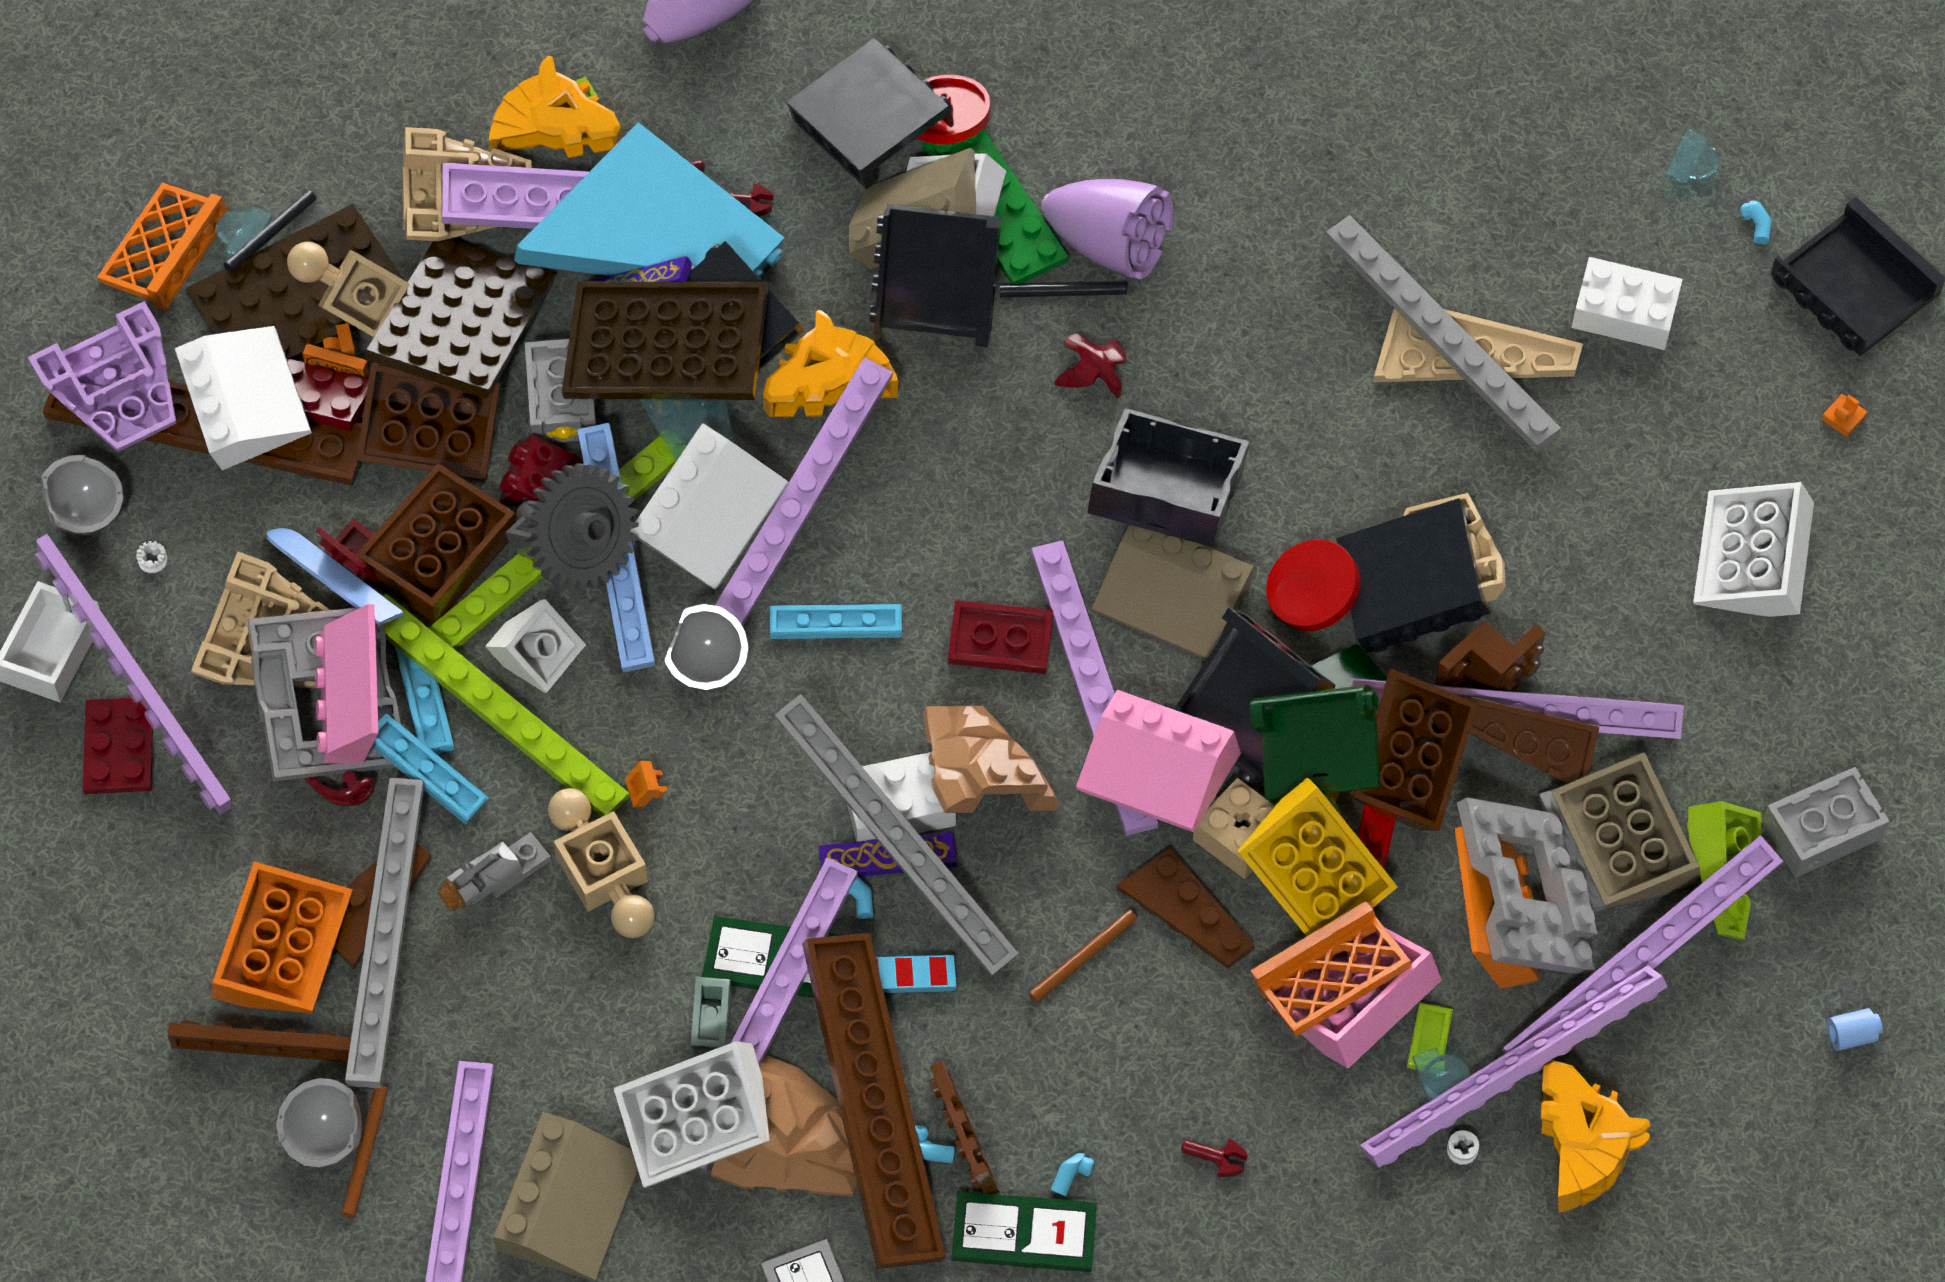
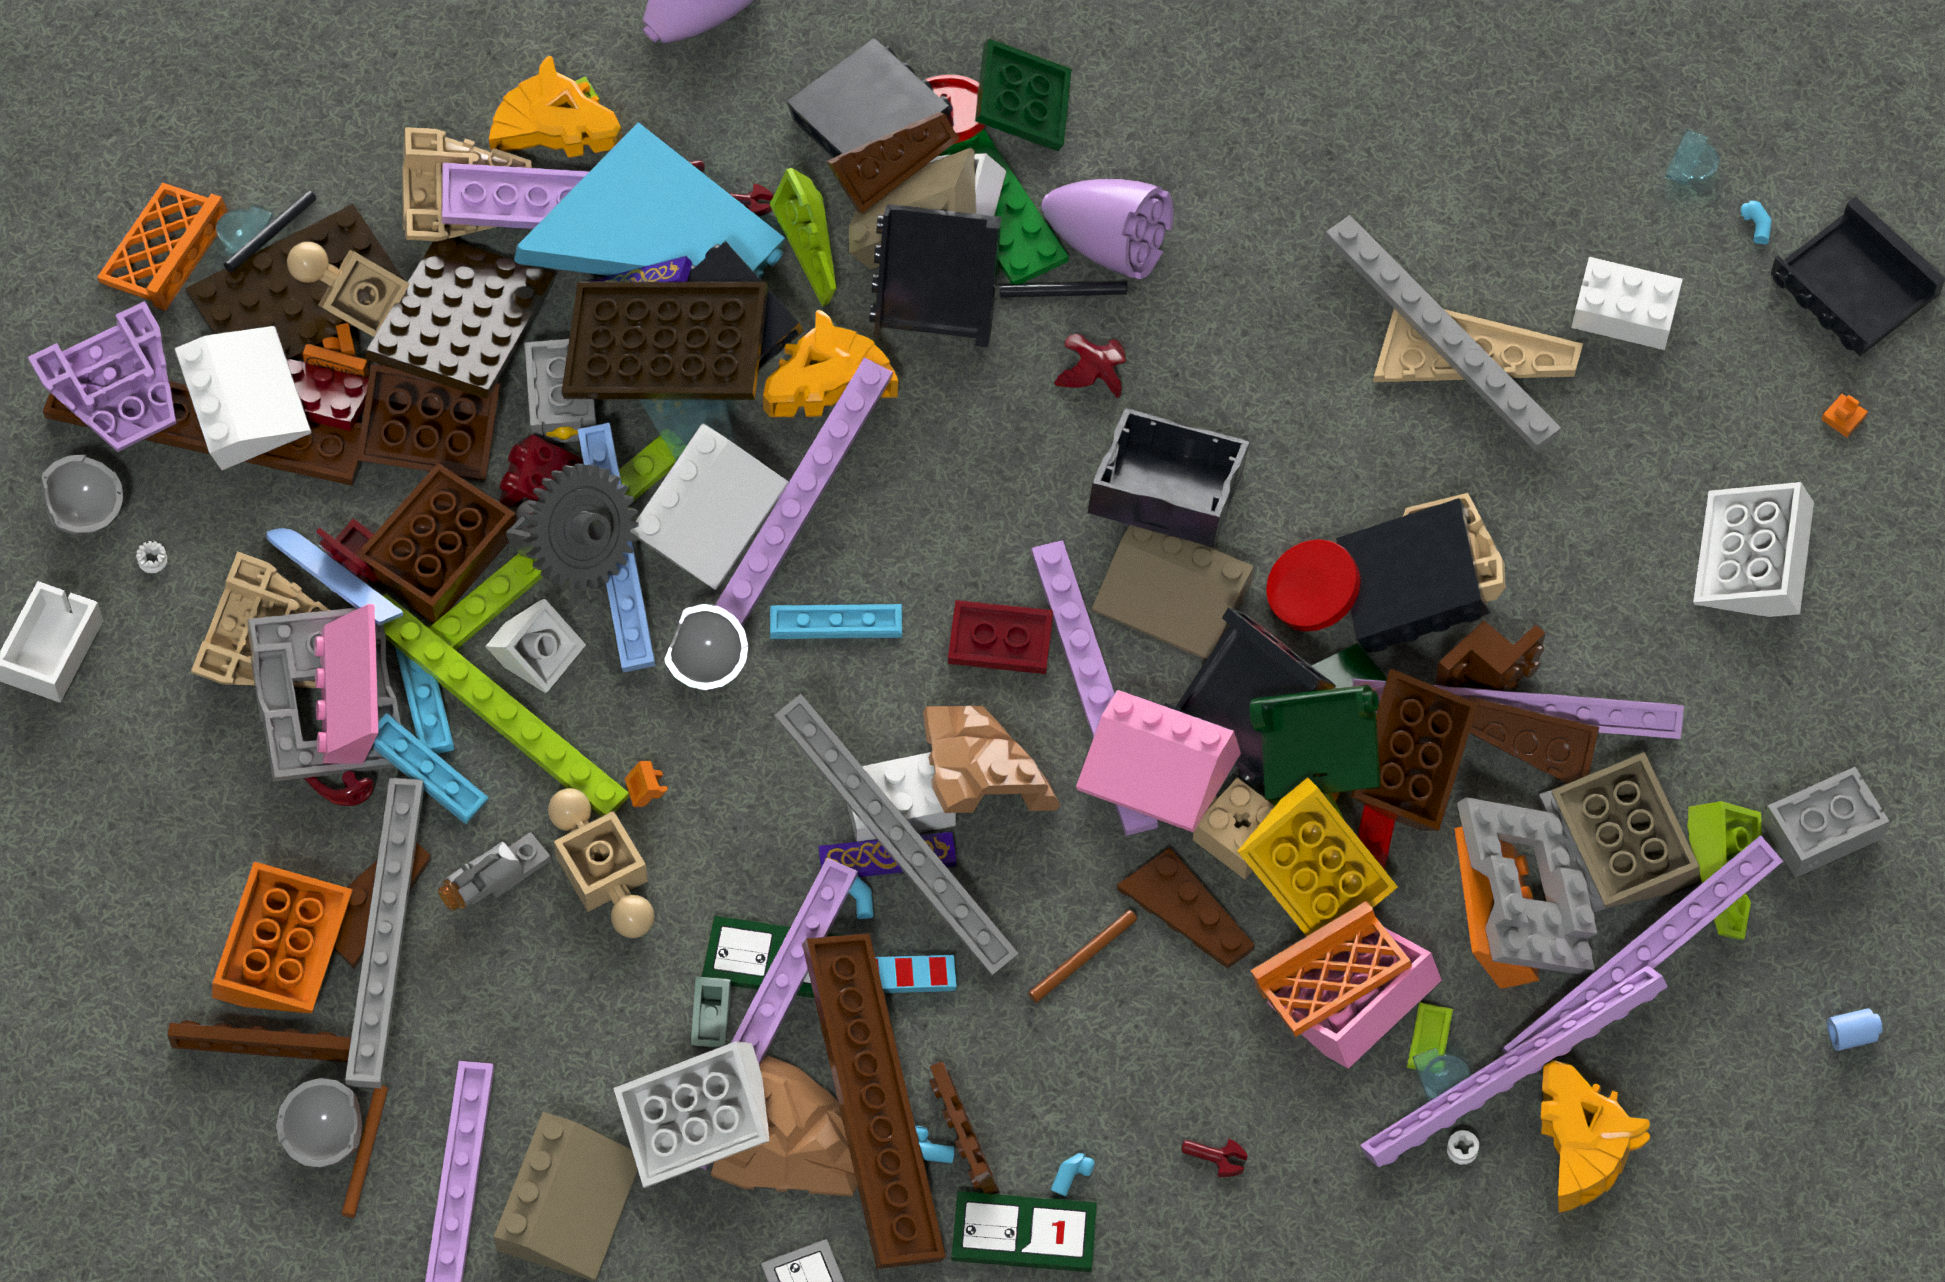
lavender plate [34,534,231,815] -> none
dark red plate [83,698,153,794] -> none
none -> lime wedge [770,168,836,307]
none -> reddish brown wing [826,112,959,213]
none -> dark green plate [975,39,1072,151]

